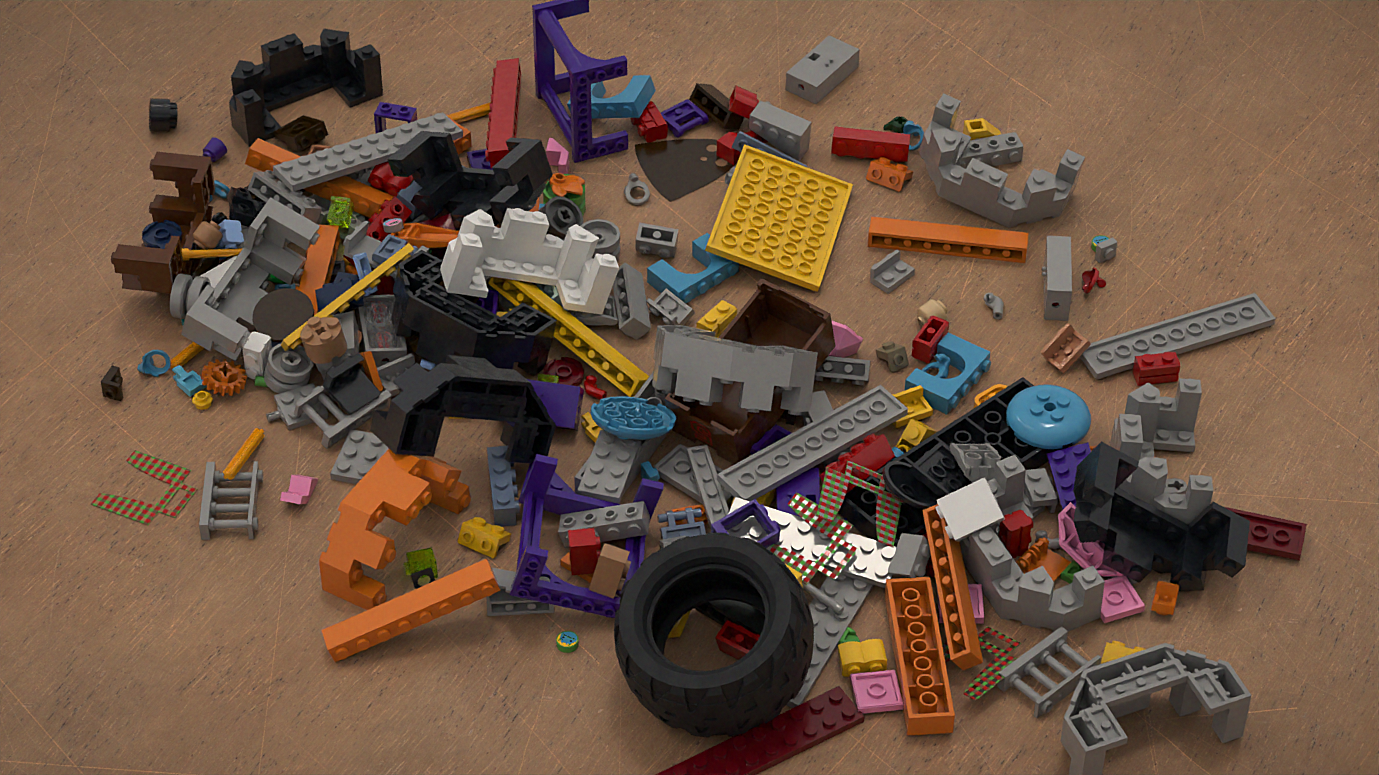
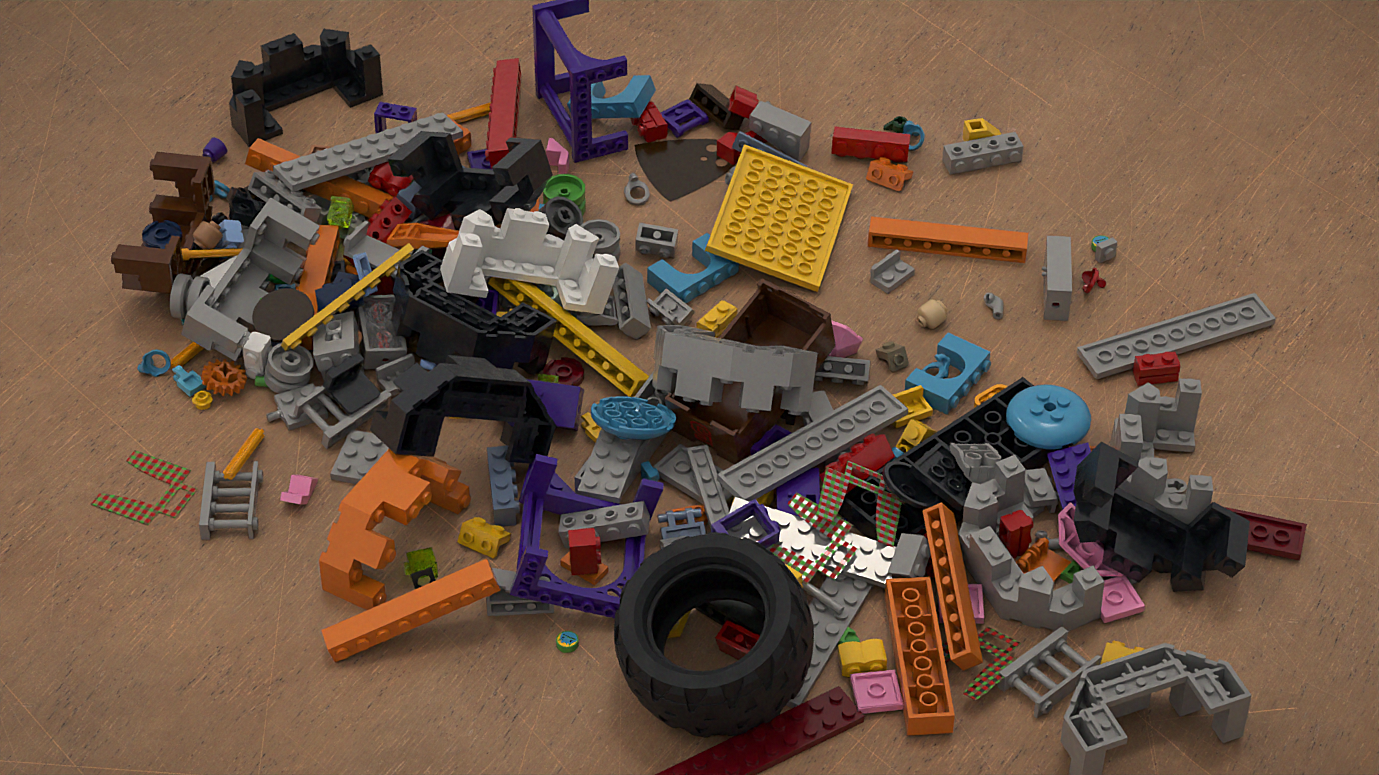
dark brown bracket [101,365,123,401] -> none
black piece [149,98,178,132] -> none
dark brown plate [273,115,328,152] -> none
medium nougat brick [300,317,347,364] -> none
orange tile [360,351,383,391] -> none
sand blue plate [372,234,418,269] -> none
light grey tile [383,218,404,233] -> none
orange plate [549,173,585,197] -> none
red arm [583,375,607,400] -> none
medium nougat brick [589,543,631,599] -> none
light grey brick [785,35,860,104] -> none
red brick [911,316,949,363] -> none
light grey brick [919,93,1085,228] -> none
white brick [935,477,1005,542] -> none
nougat bracket [1040,323,1091,374] -> none
orange bracket [1151,581,1179,615] -> none

